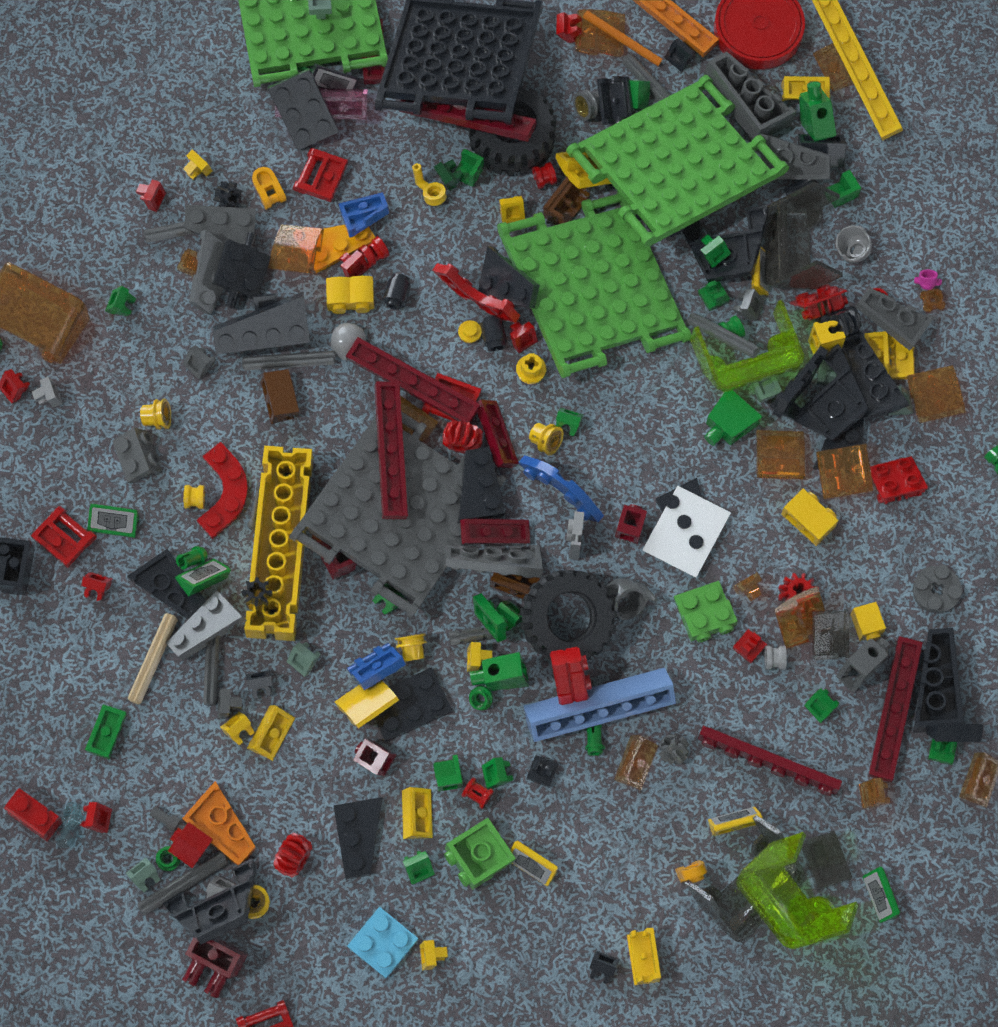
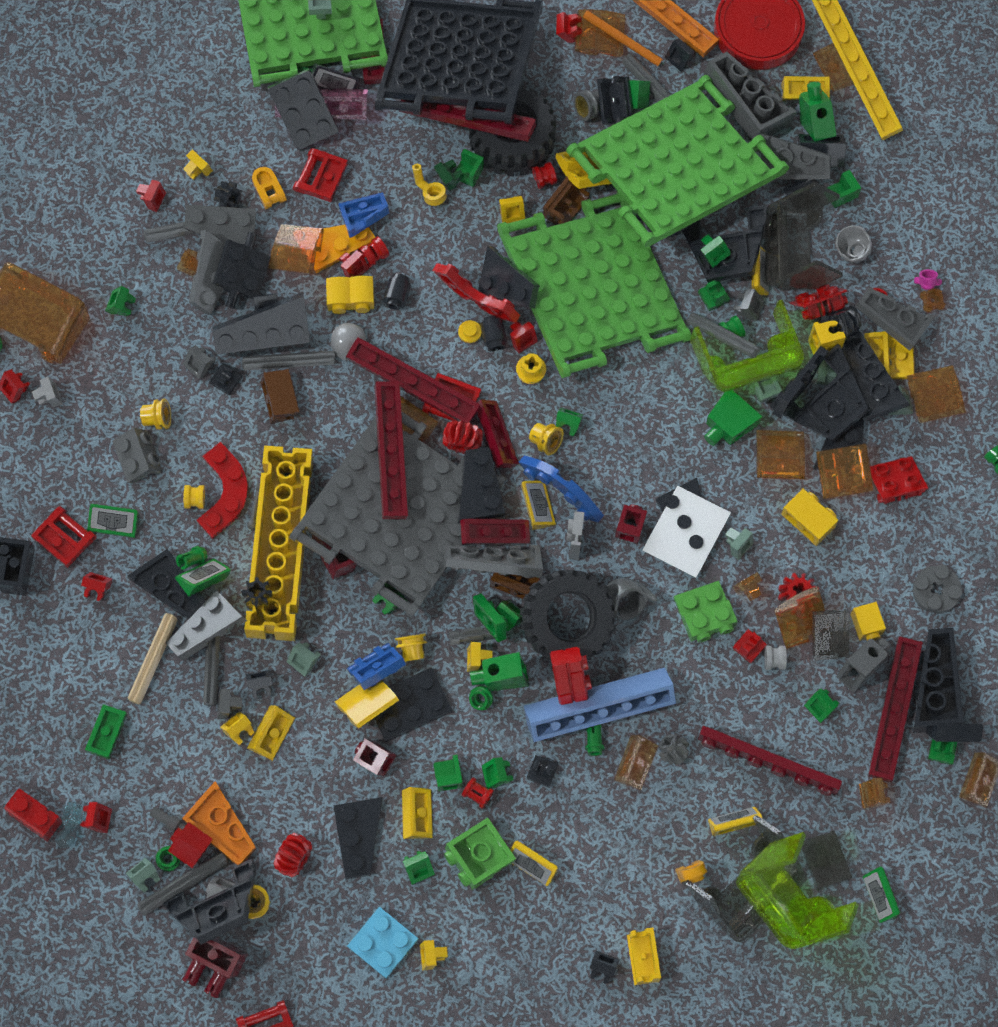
none -> black tile [209,363,243,395]
none -> slope [521,481,556,530]
none -> sand green tile [725,528,754,560]

